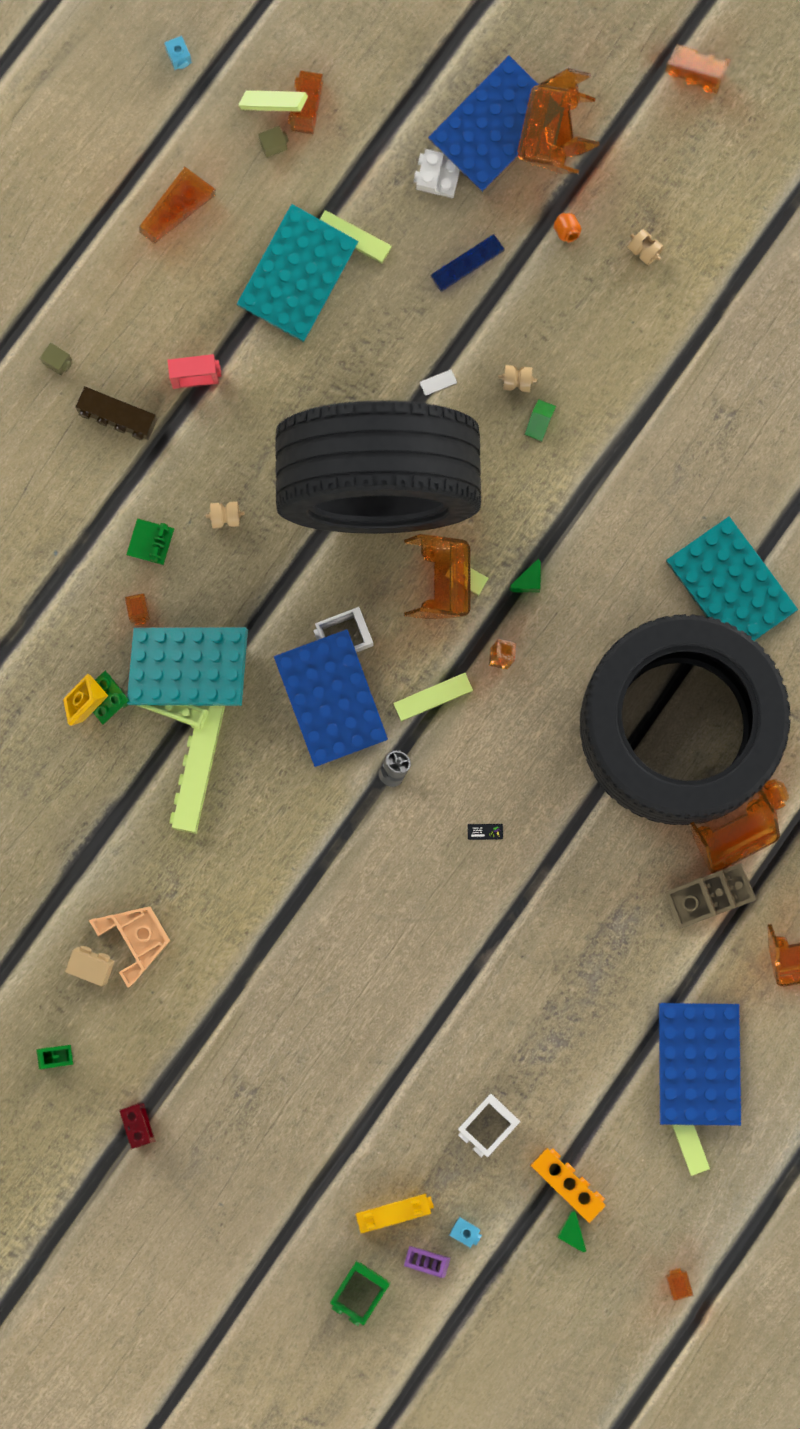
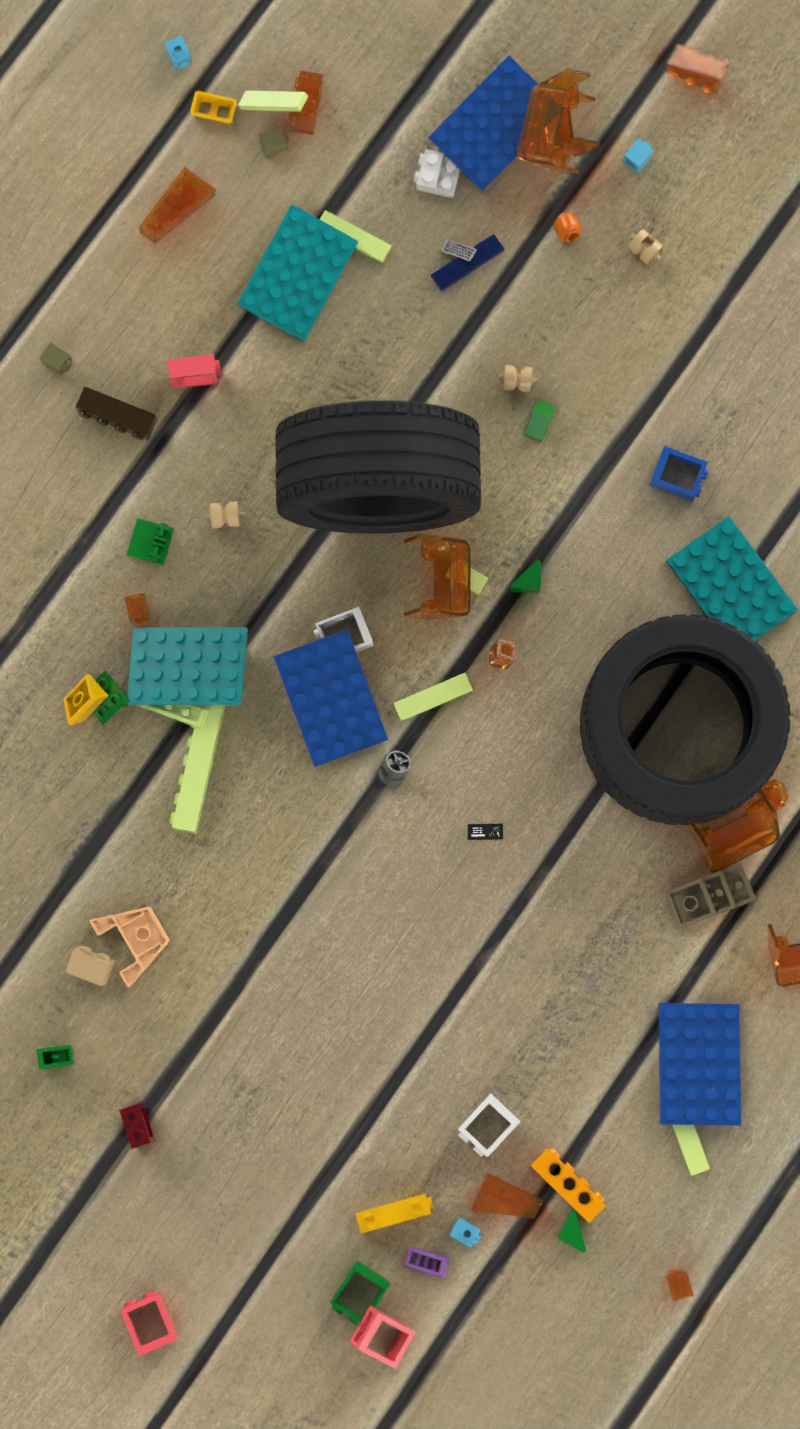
white sticker [420,370,457,395] -> none
none -> coral window [120,1291,179,1356]
none -> yellow piece [190,91,237,124]
none -> coral window [350,1306,416,1368]
none -> sticker [441,239,477,261]
none -> clear orange wedge [470,1172,543,1219]
none -> medium azure brick [623,139,653,174]
none -> blue window [649,446,709,502]

